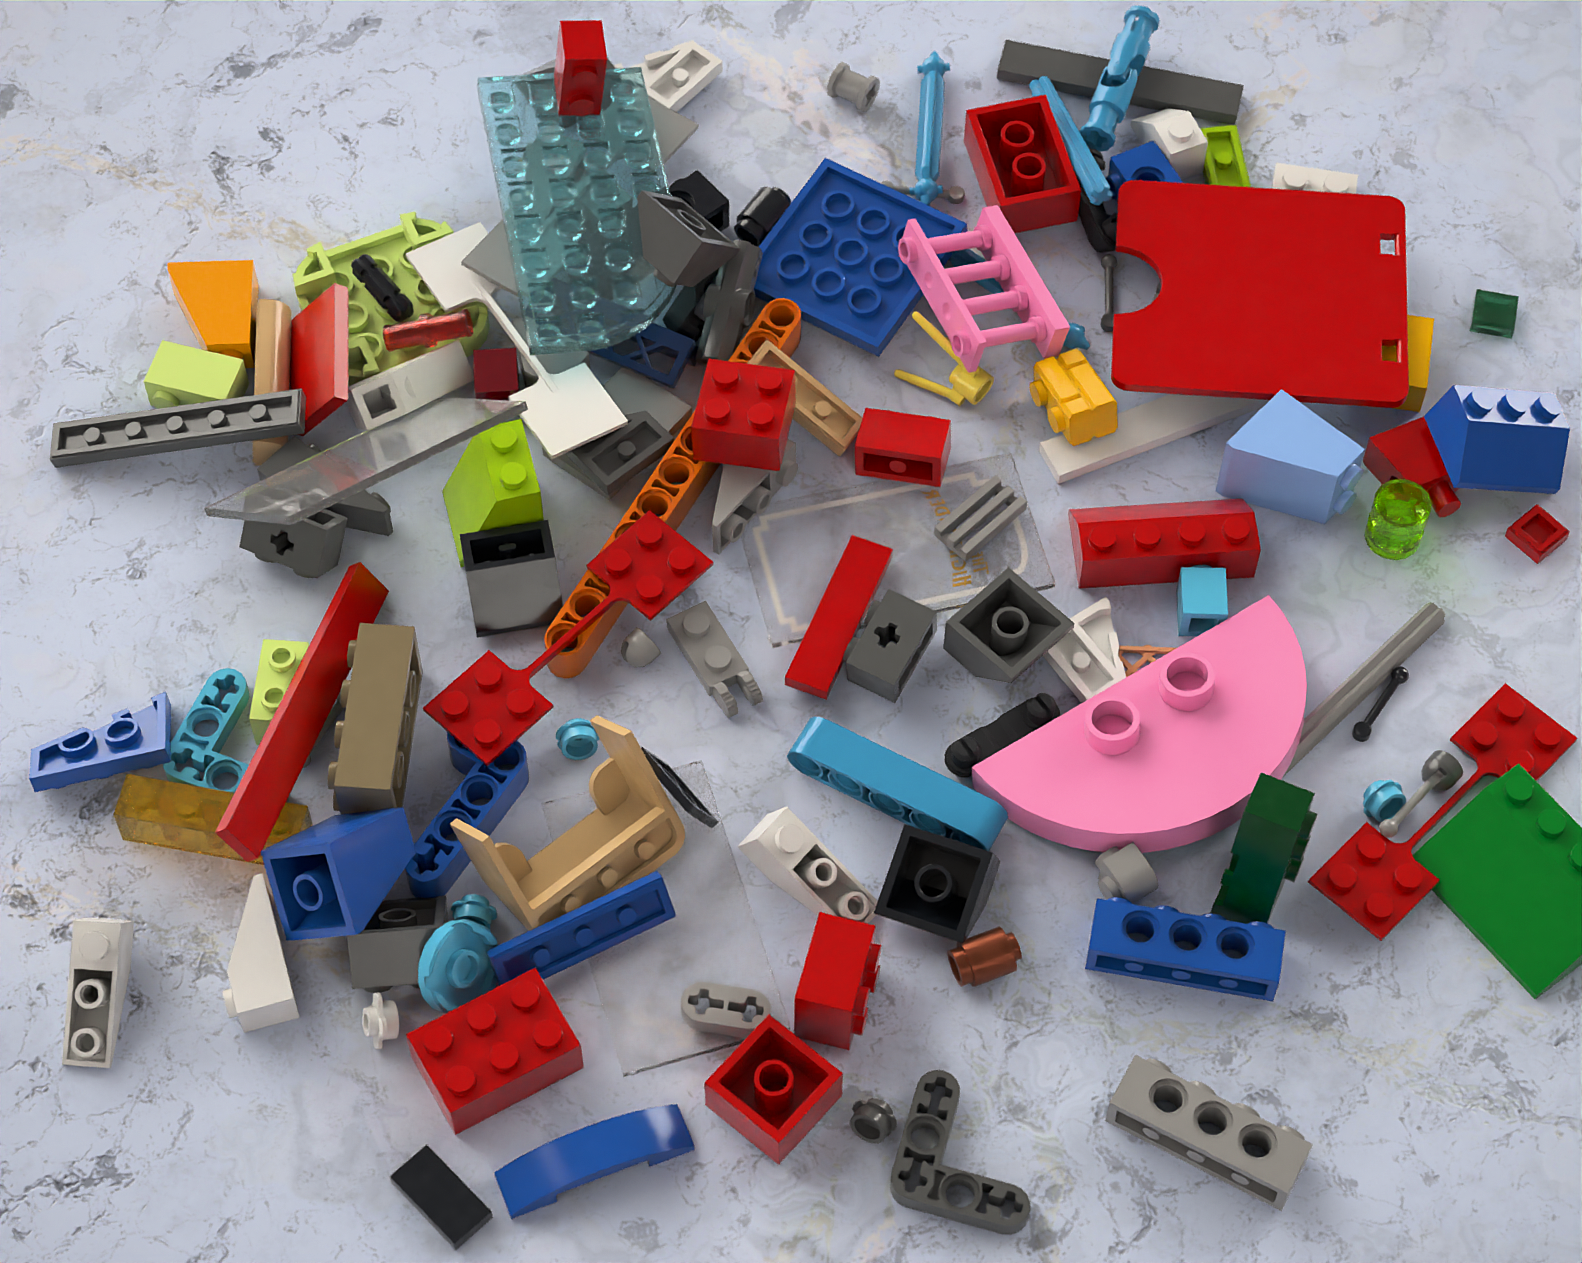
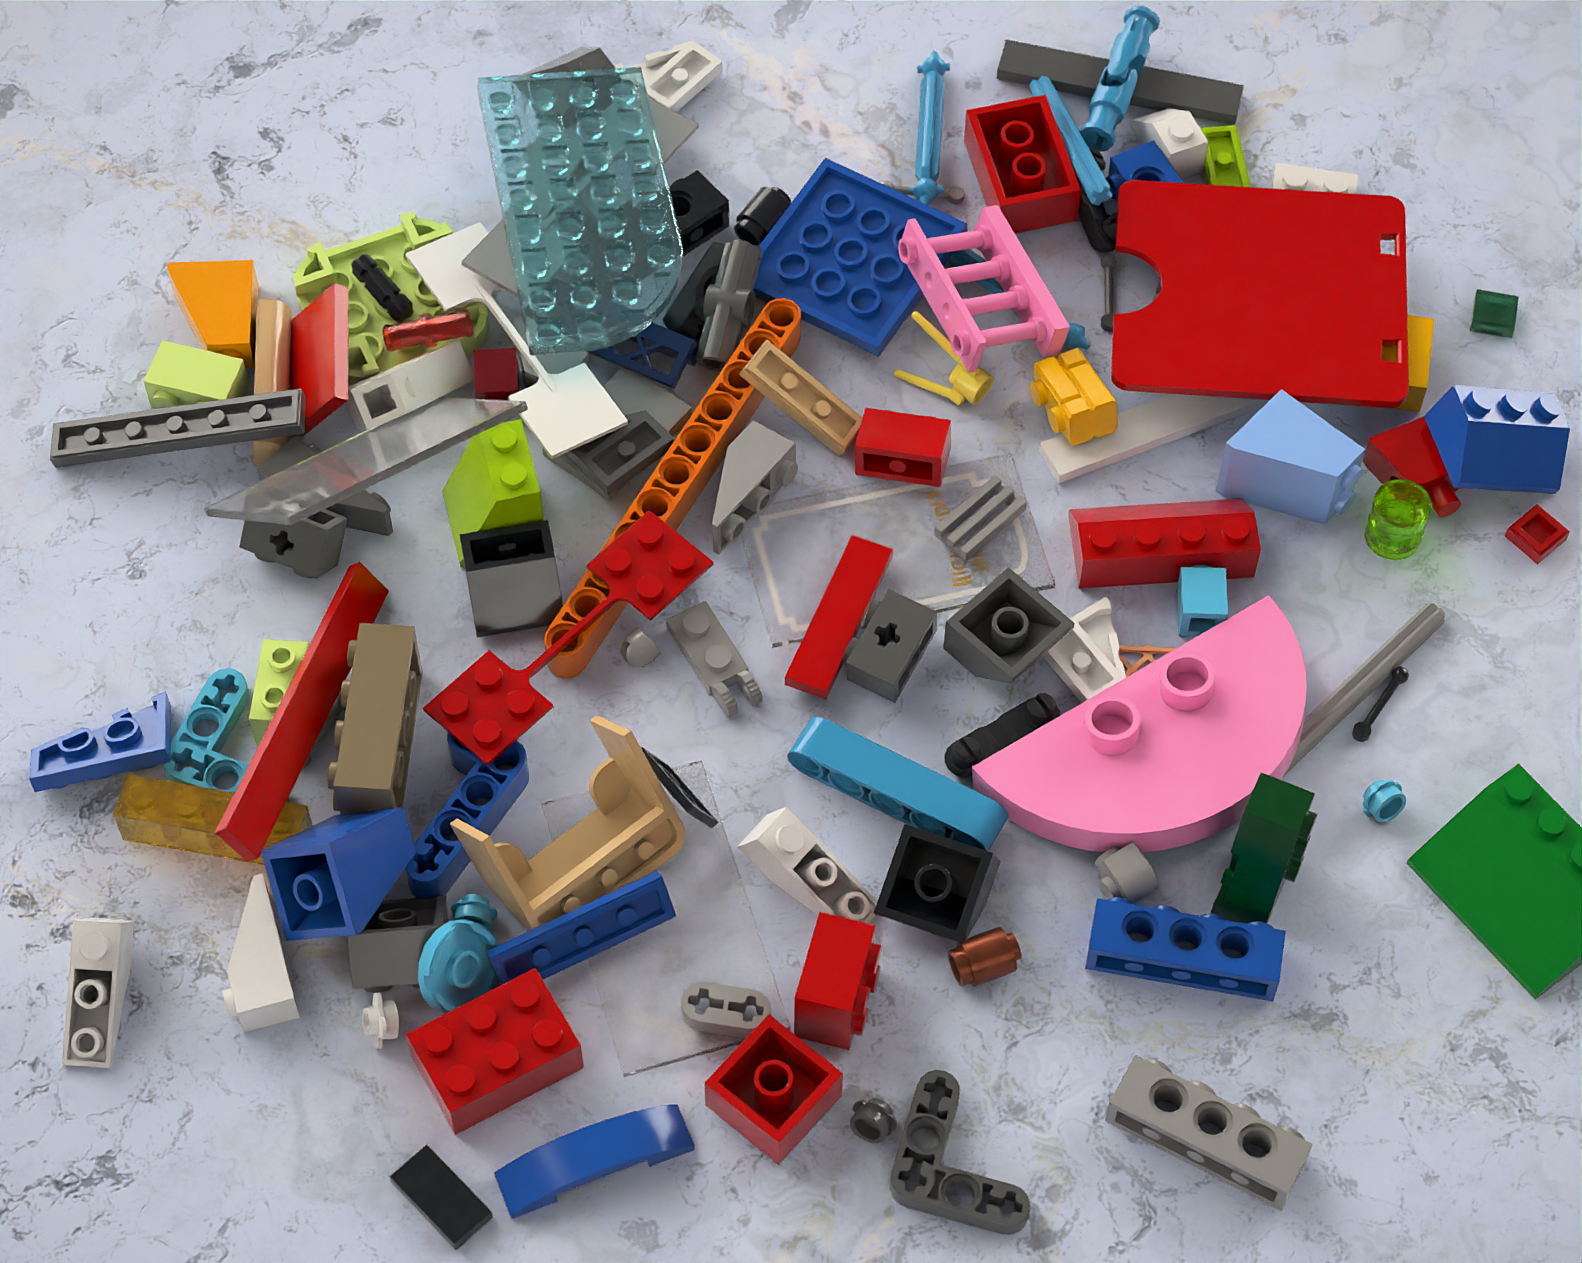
red brick [554,20,607,116] -> none
medium azure plate [556,718,600,760] -> none
dark grey slope [637,190,740,287] -> none
red brick [691,358,796,472] -> none
light grey bush [827,62,880,112] -> none
red hinge [1308,683,1578,941] -> none
hinge [1379,750,1463,838] -> none

